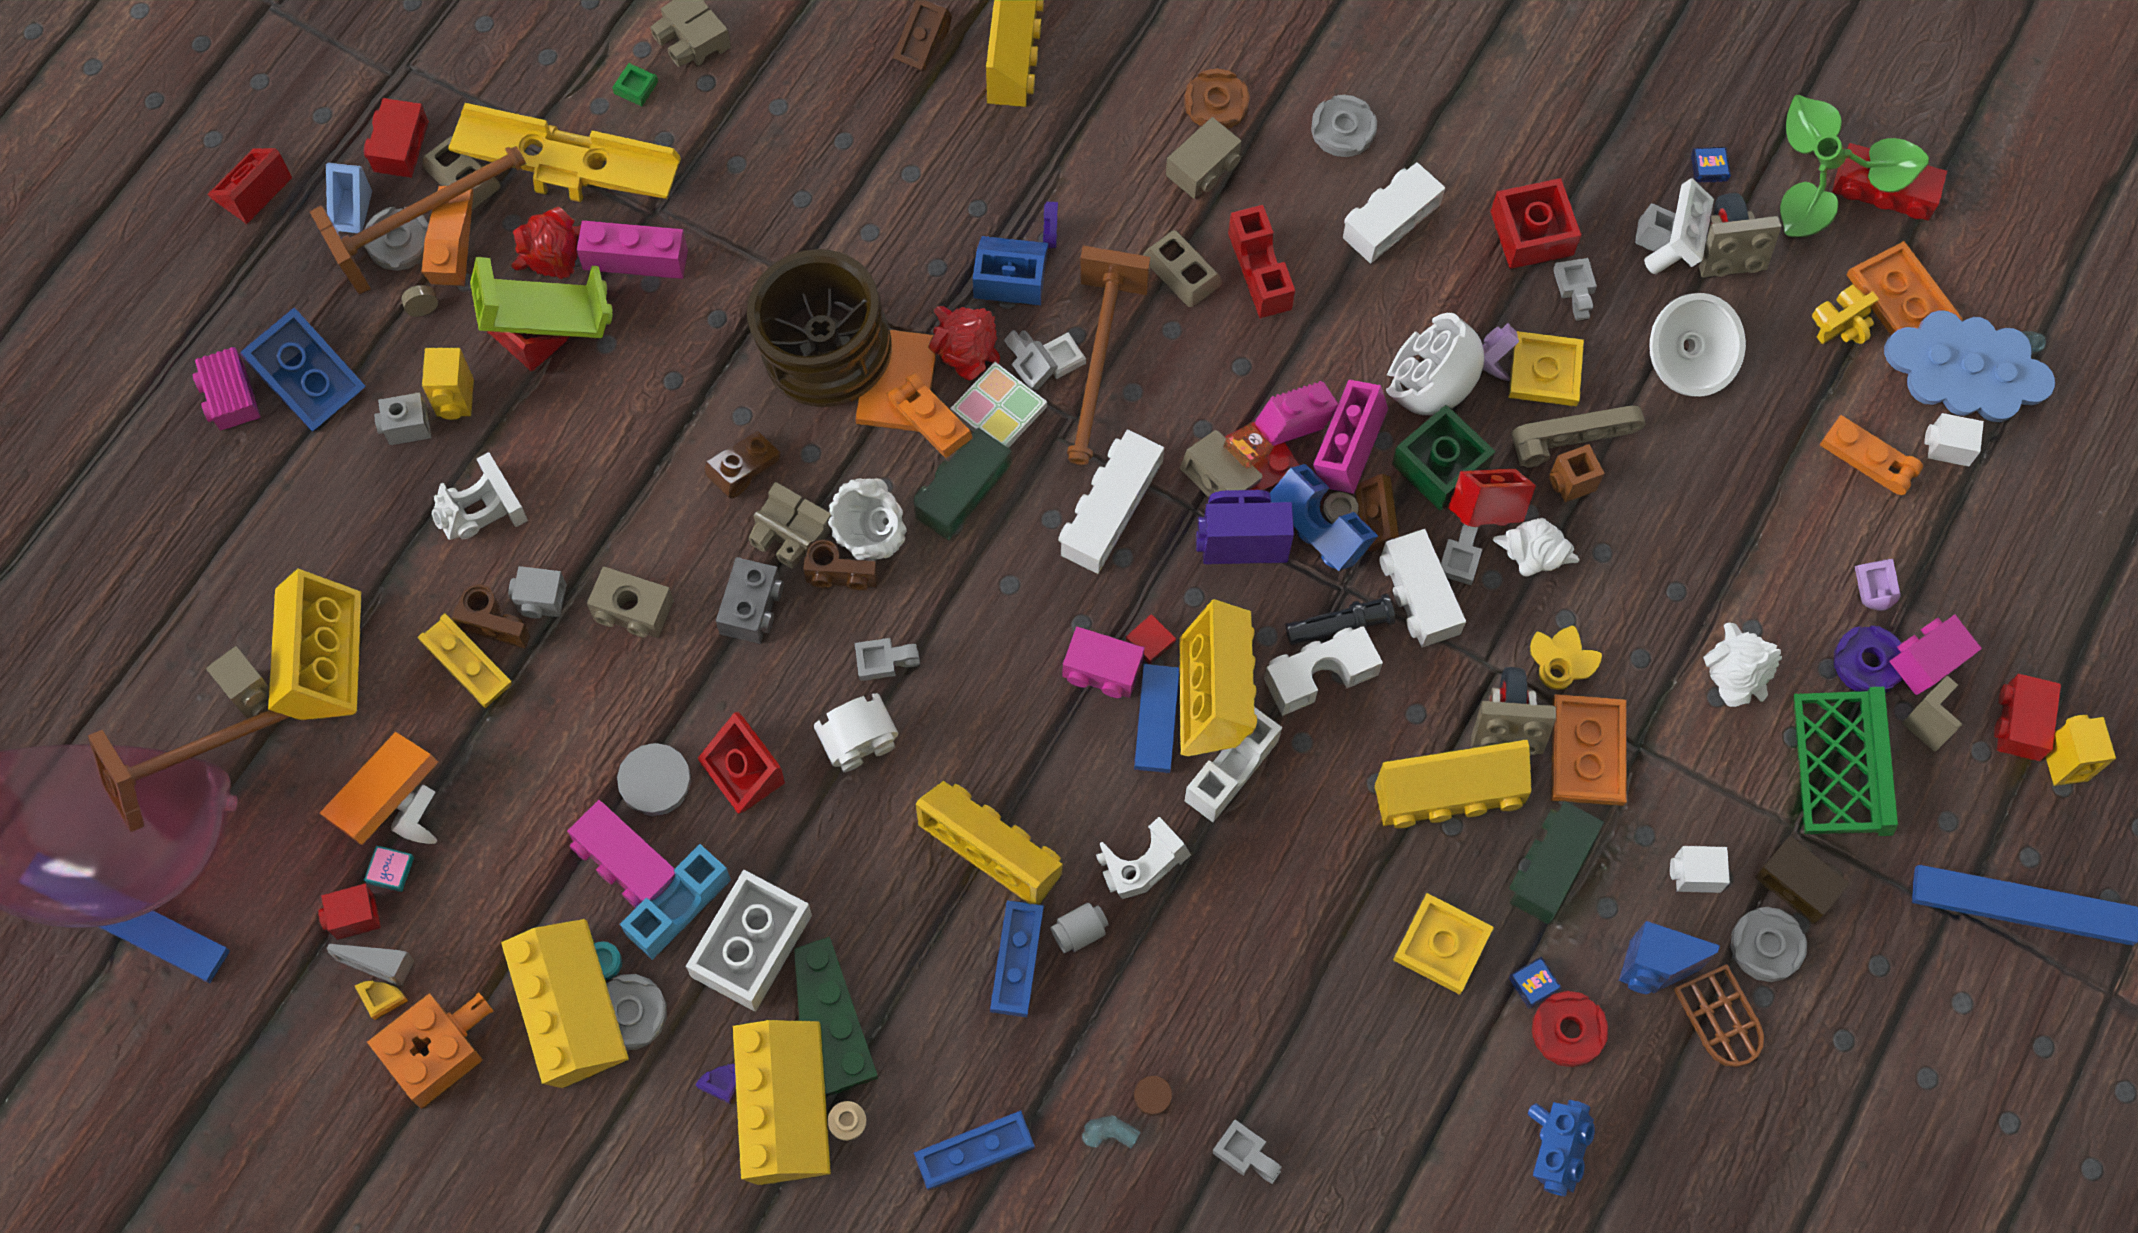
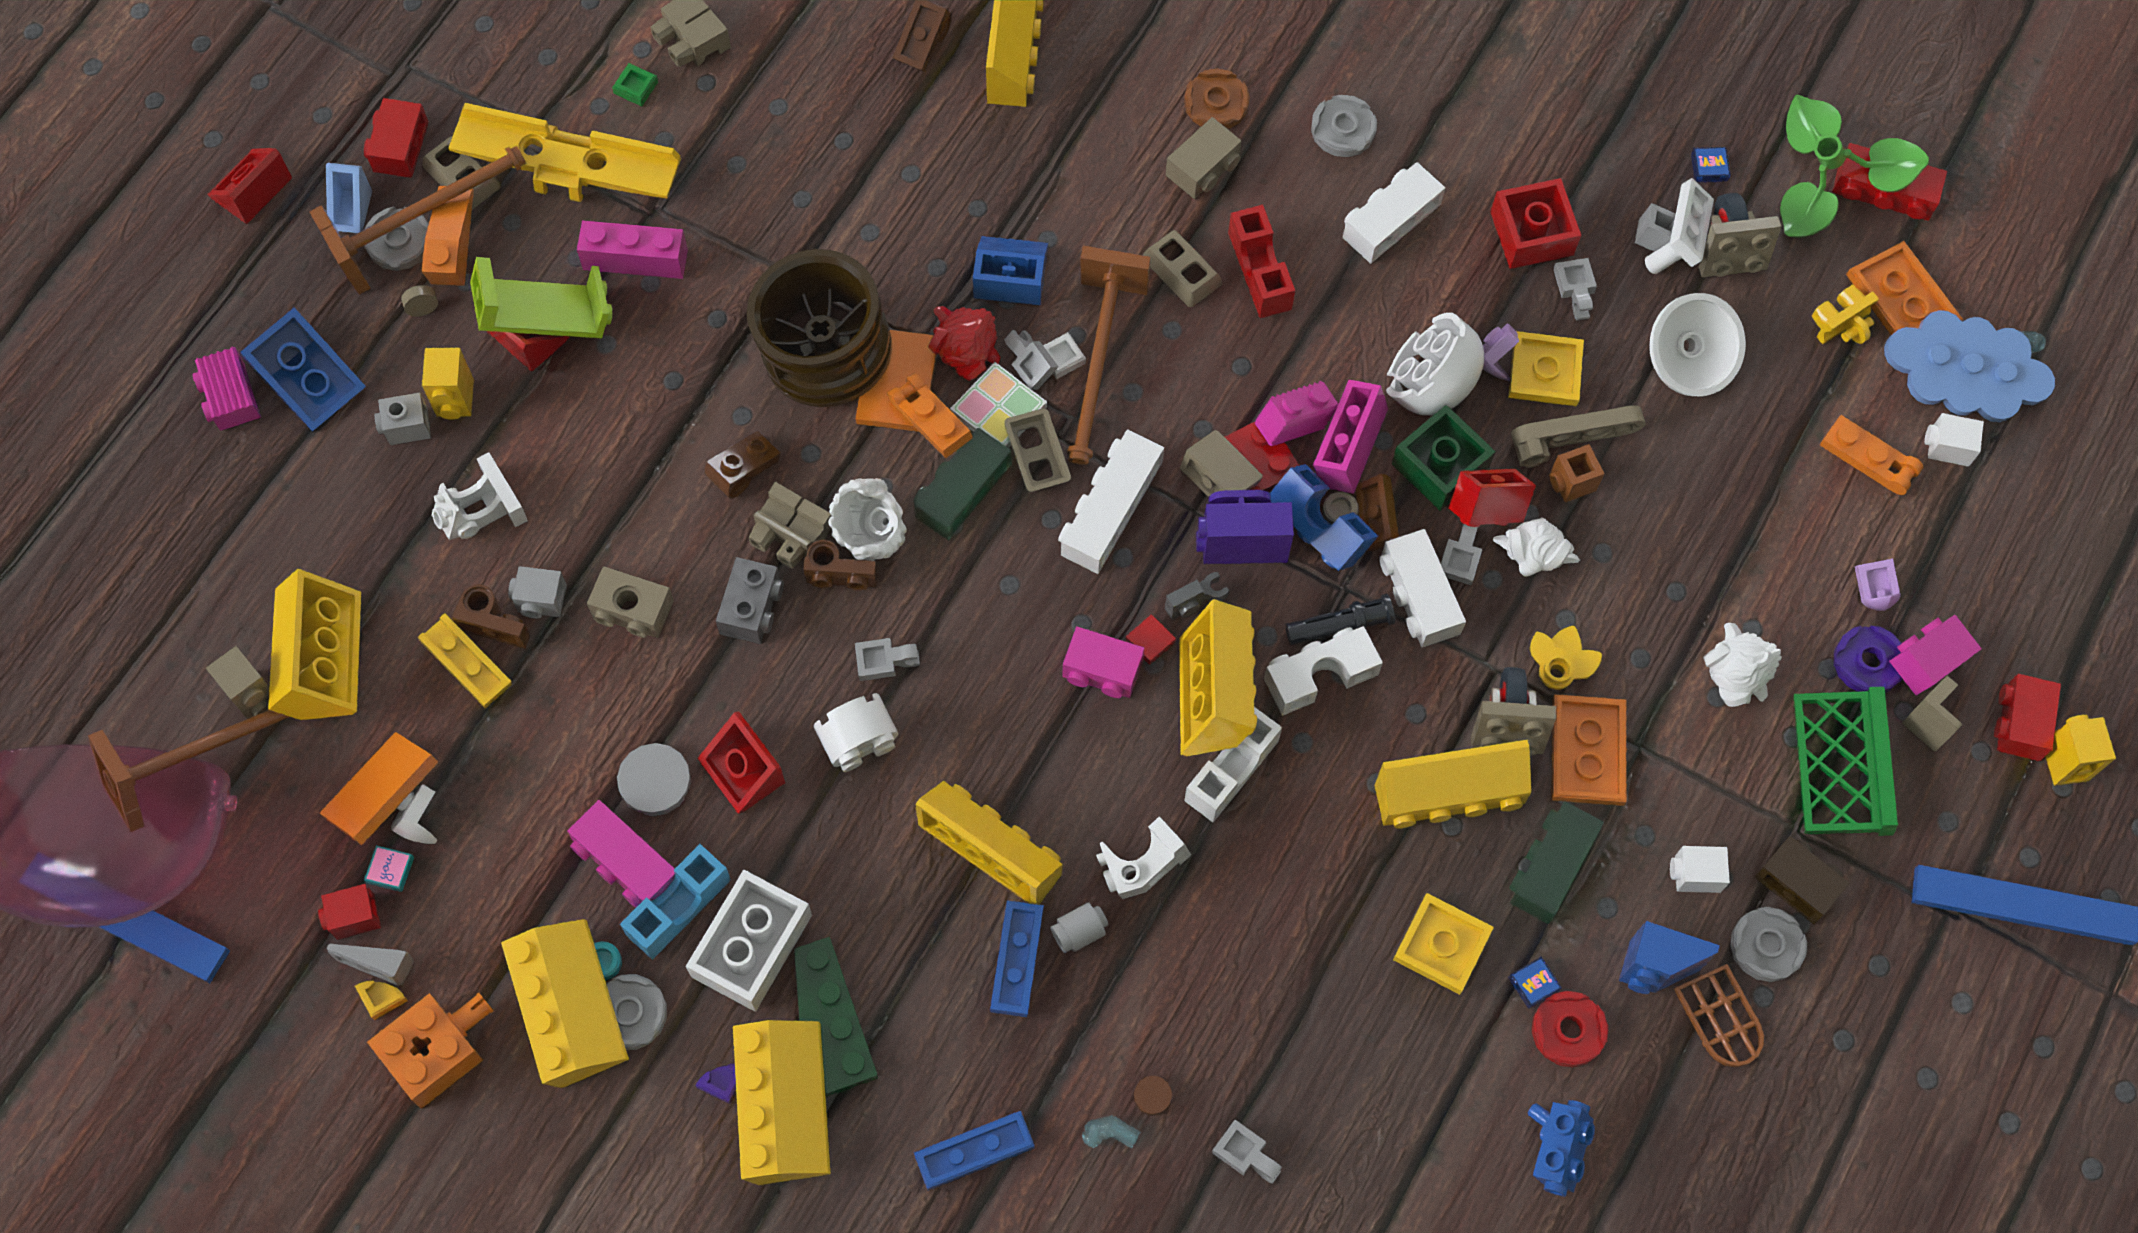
red hair [511,207,581,279] -> none
tan plate [828,1101,867,1141] -> none
dark purple tile [1043,202,1058,248] -> none
blue tile [1134,664,1179,773] -> none
clear orange tile [1223,423,1274,469] -> none
none -> dark tan piece [1005,408,1071,492]
none -> dark grey plate [1165,572,1229,620]

